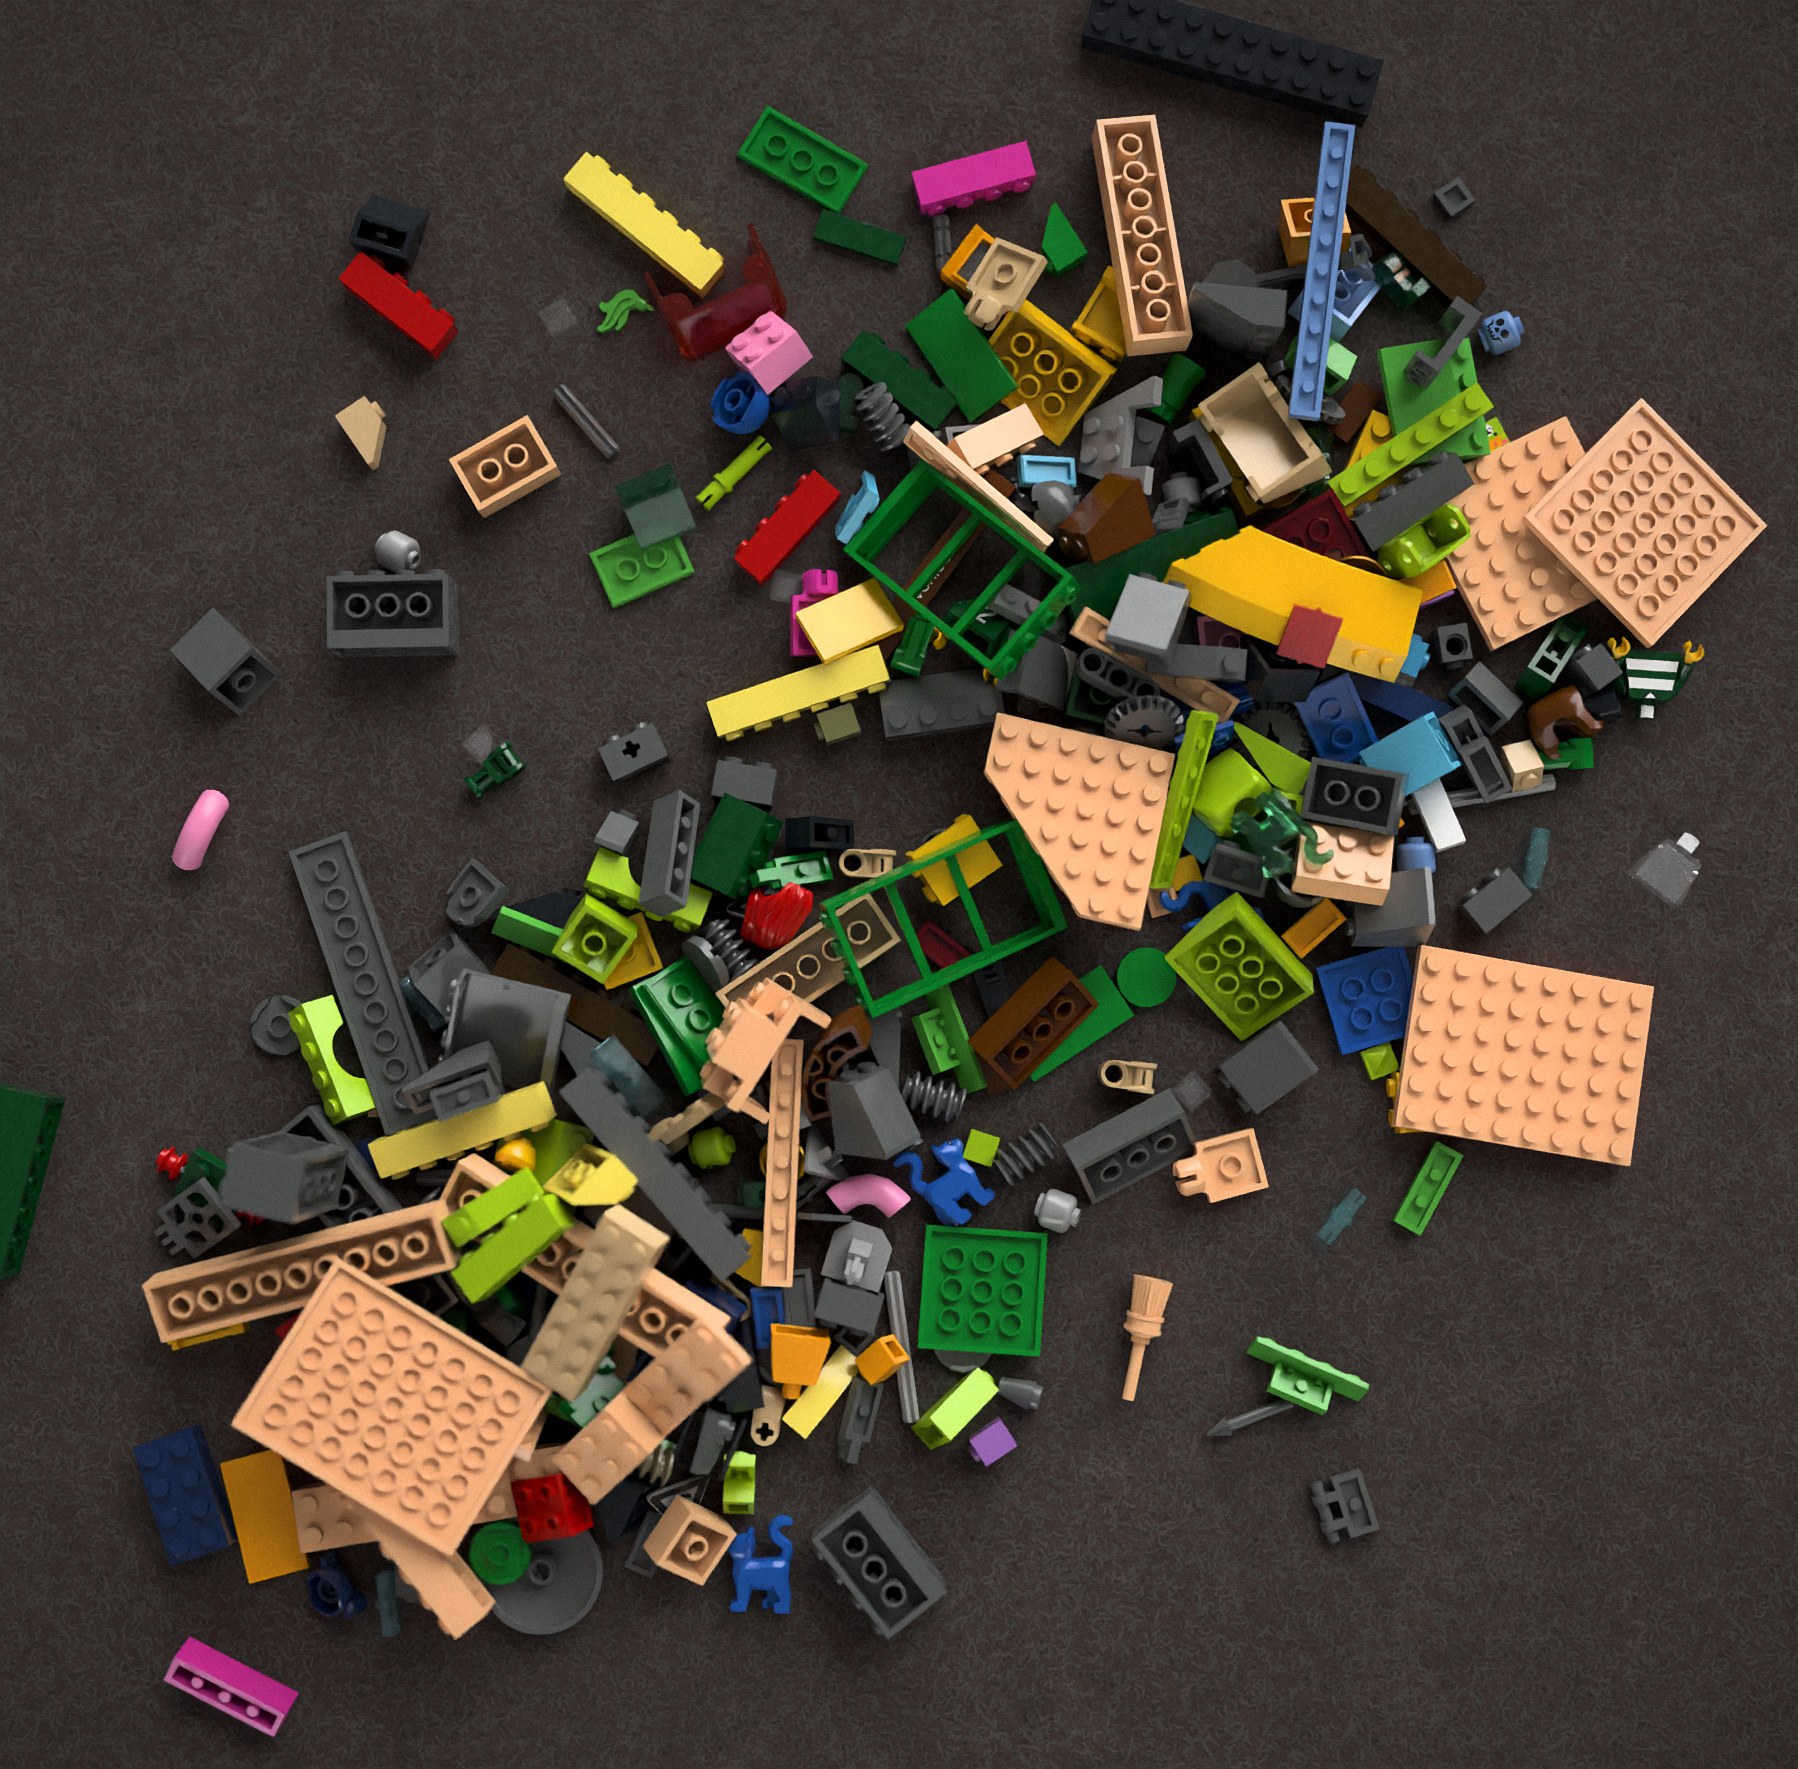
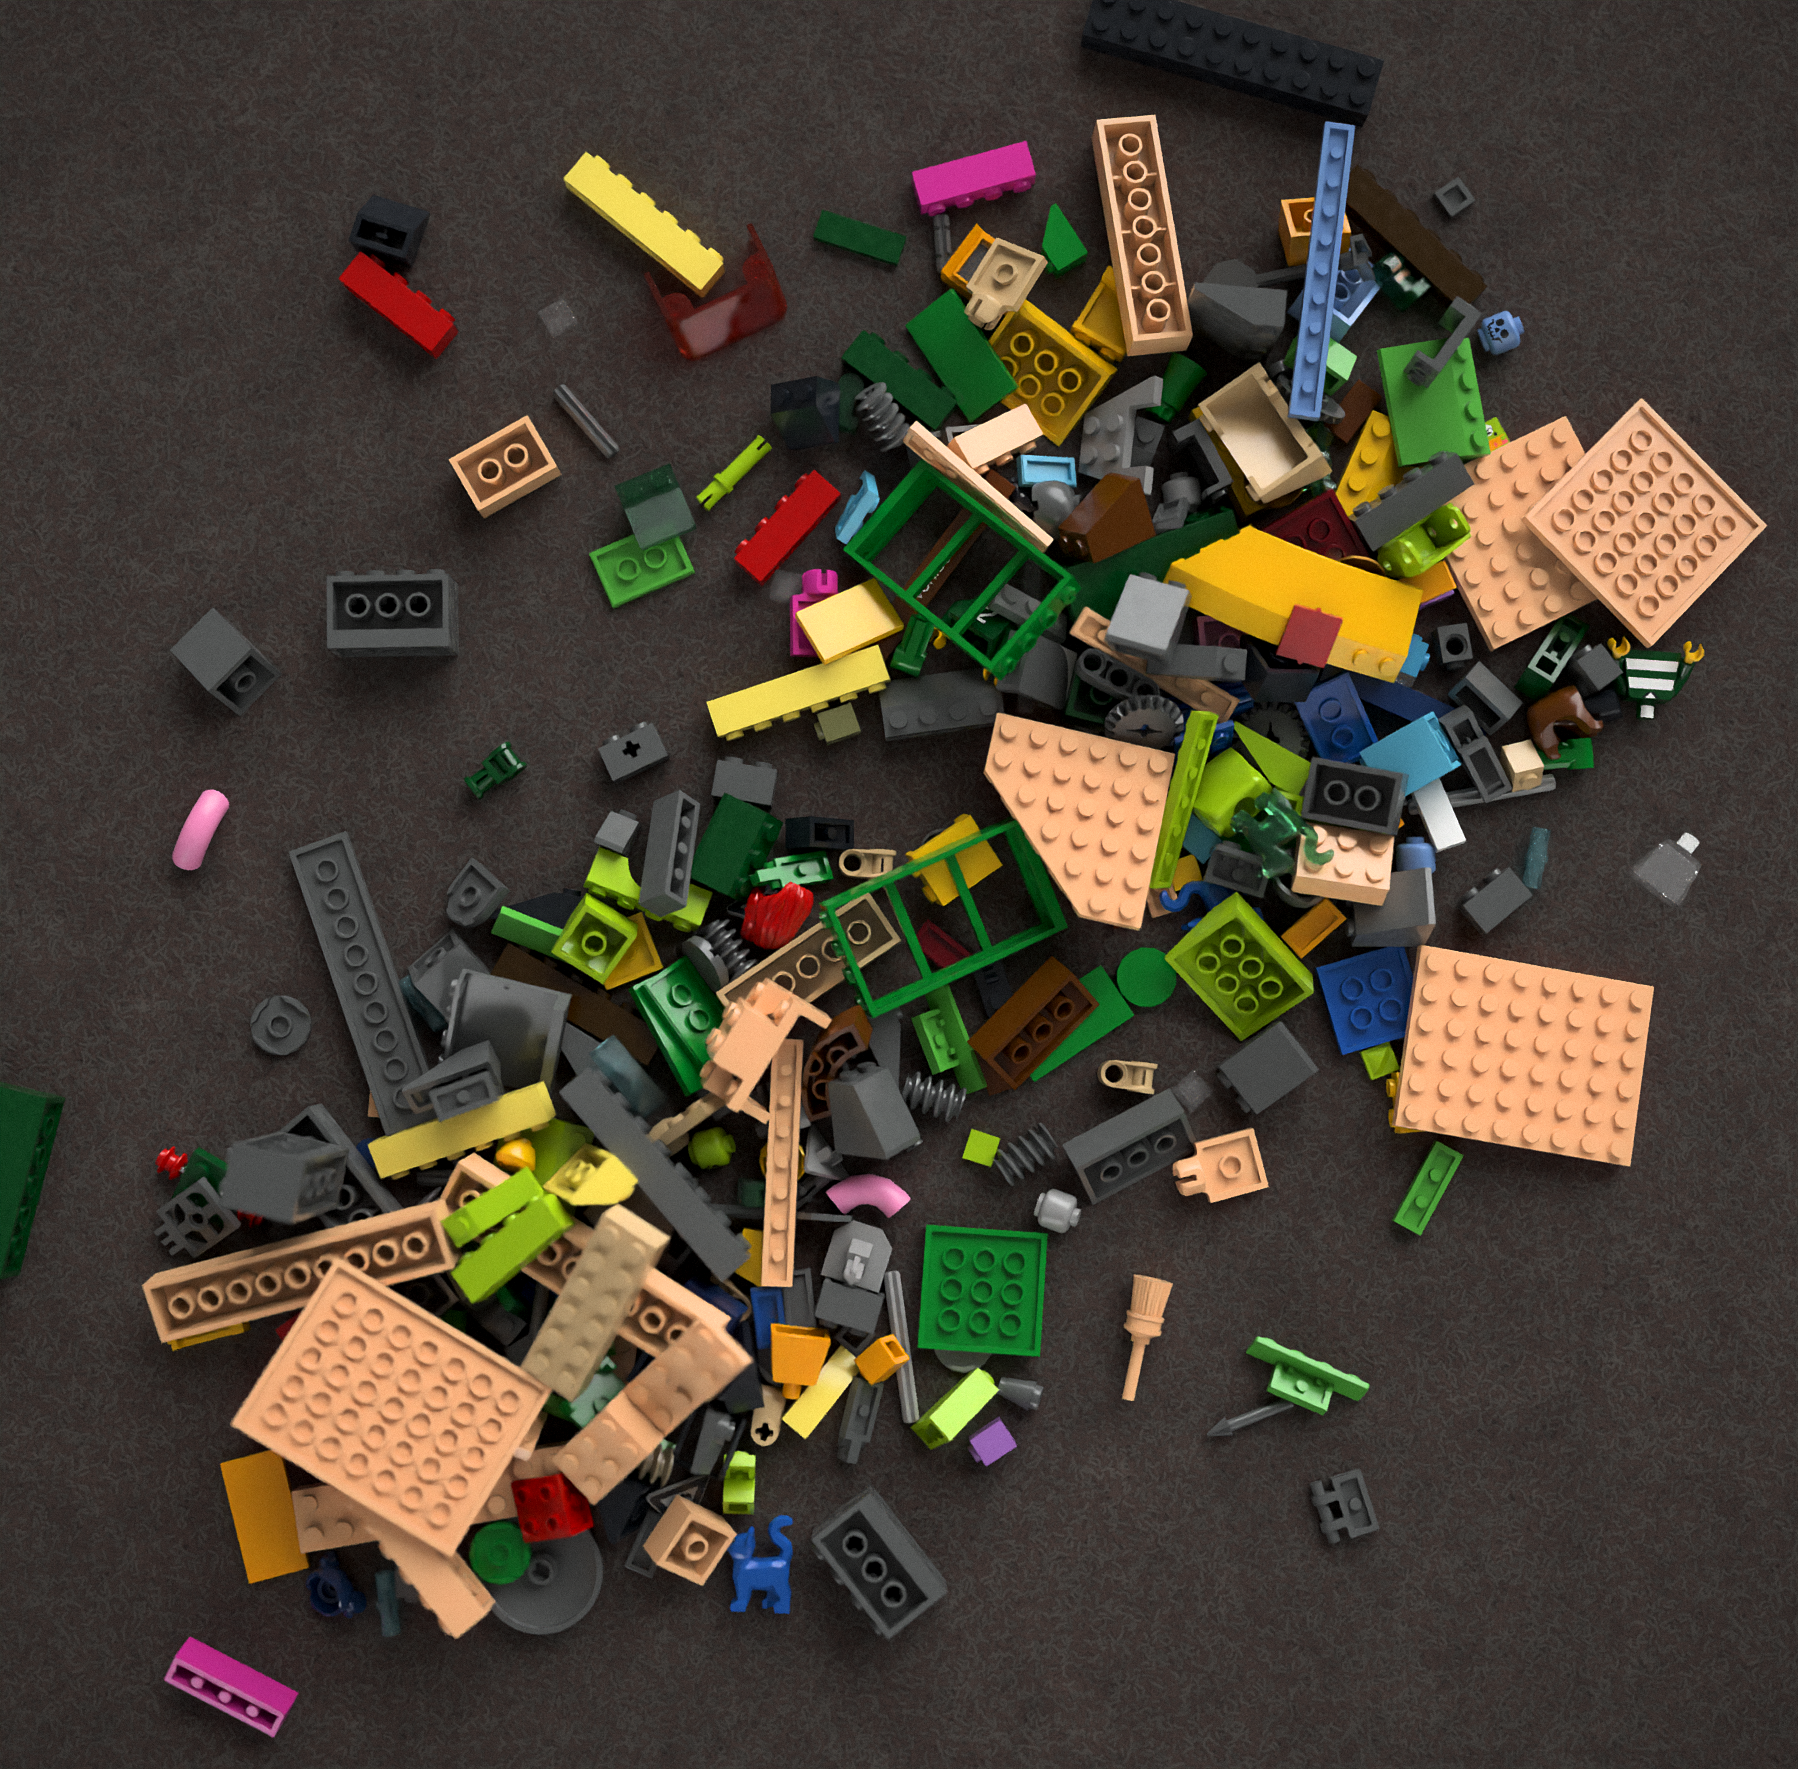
dark blue piece [133,1423,238,1566] -> none
lime arch [288,995,376,1125] -> none
tan slope [335,396,386,471] -> none
light grey head [374,530,421,573] -> none
clear tile [461,723,492,766] -> none
bright green piece [597,290,654,333] -> none
blue cylinder [711,372,771,434] -> none
bright pink brick [725,310,813,395] -> none
green tile [737,105,868,215] -> none
blue animal [893,1138,995,1227] -> none
clear light blue pin [1315,1186,1368,1246] -> none
lime plate [1325,382,1494,509] -> none

